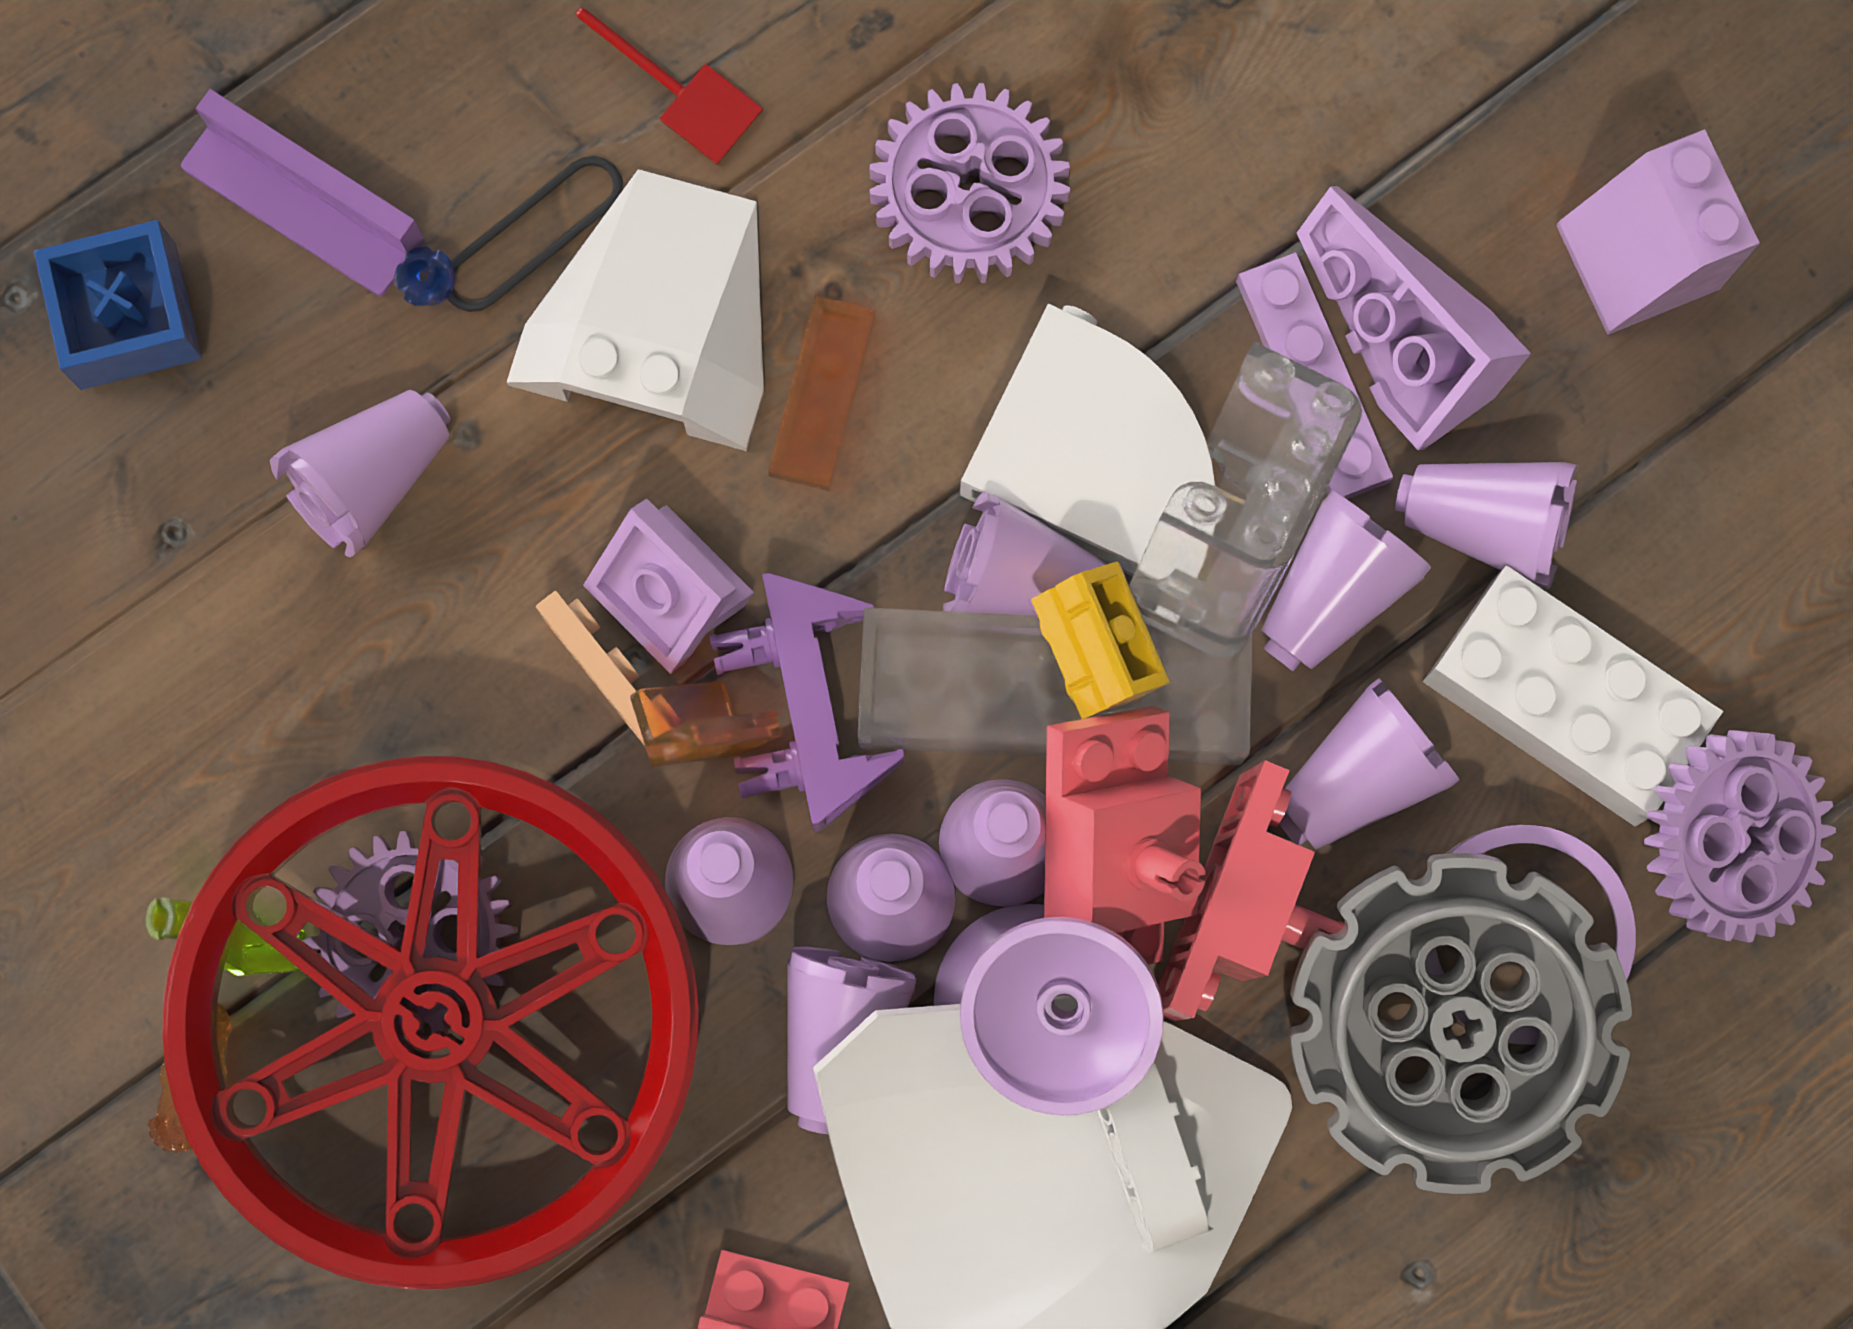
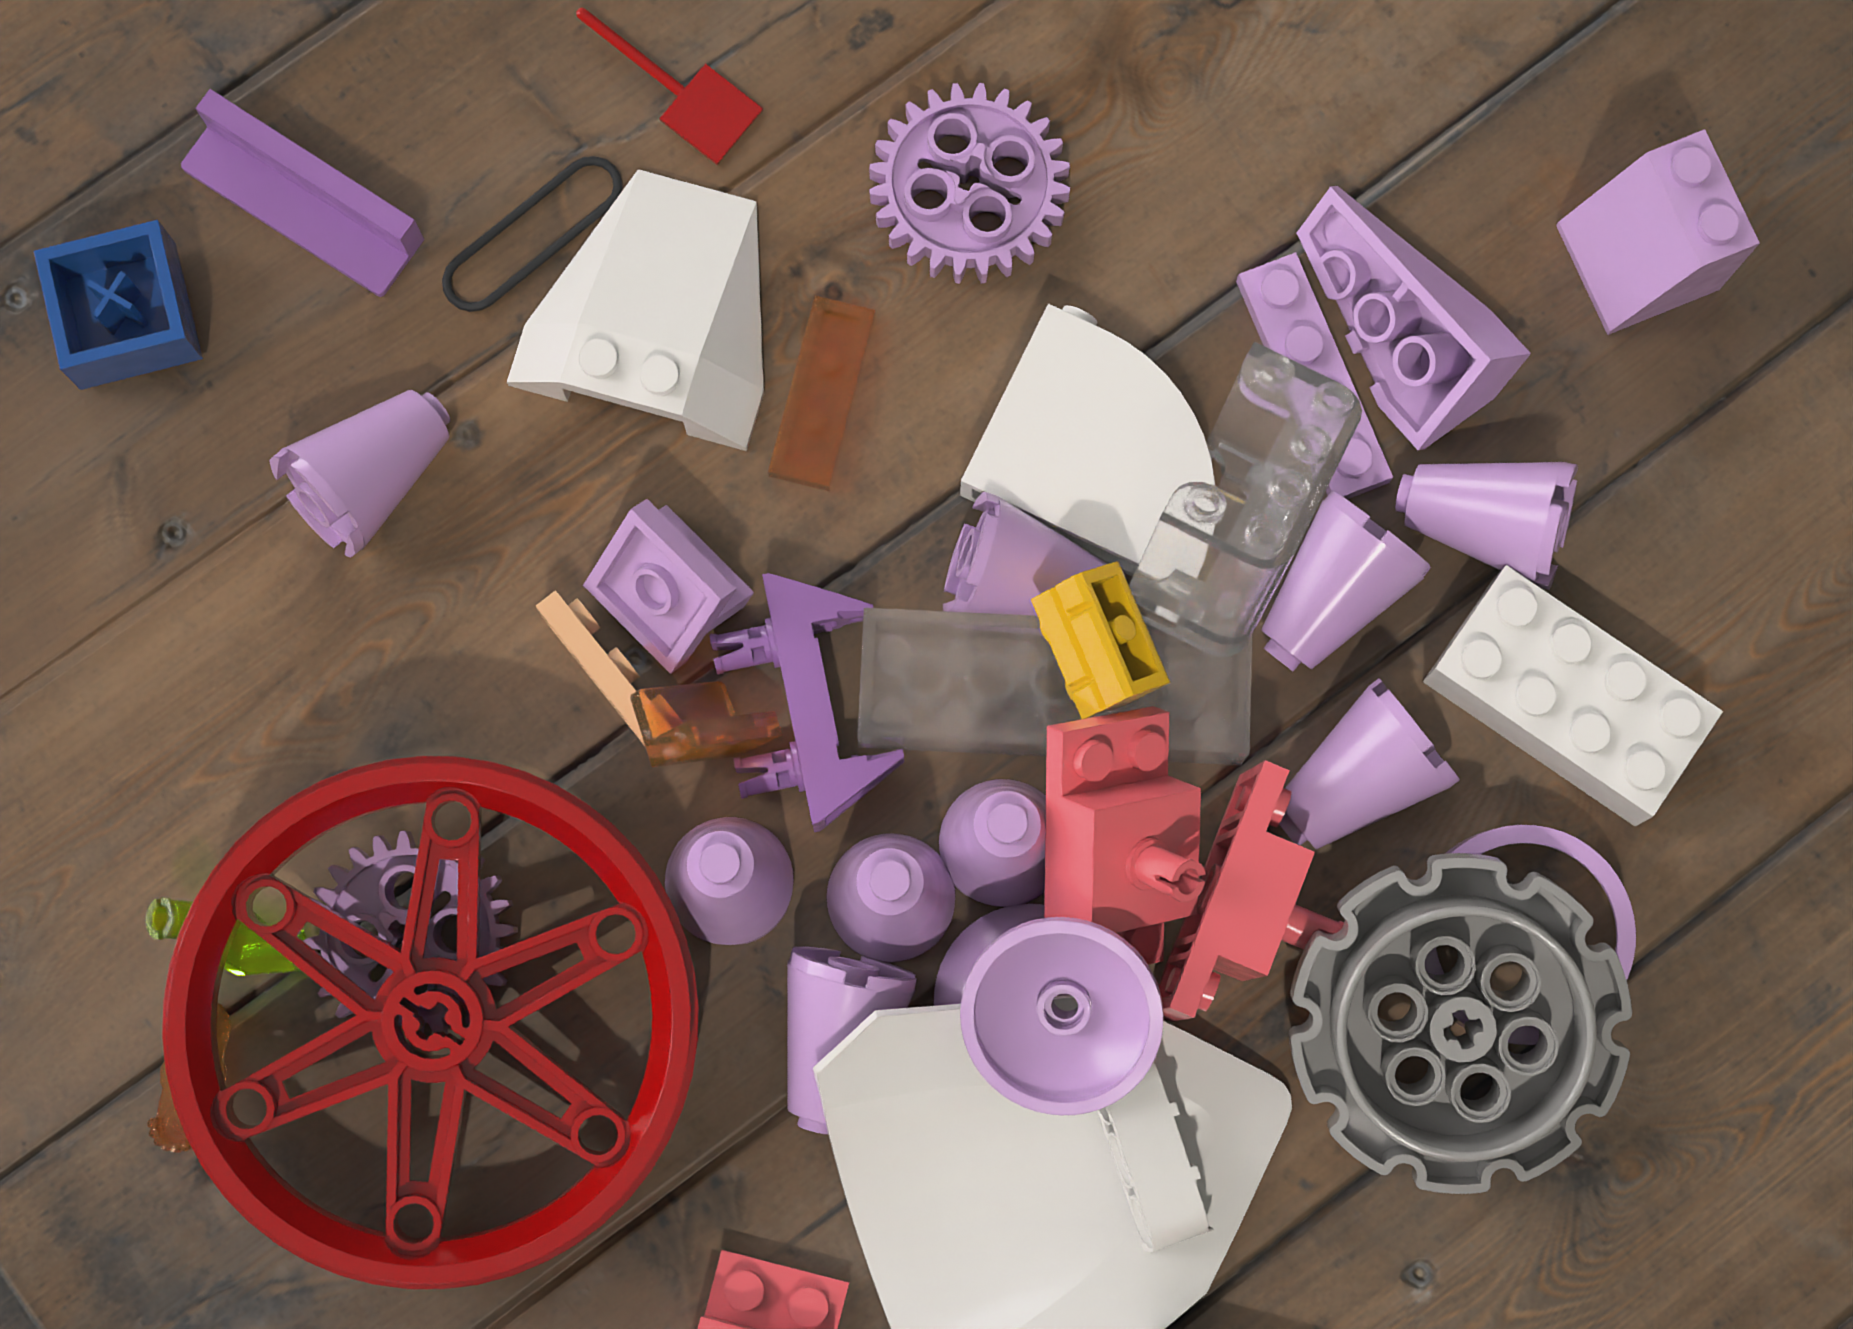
clear blue plate [394,246,455,307] -> none
lavender gear [1644,730,1836,943] -> none

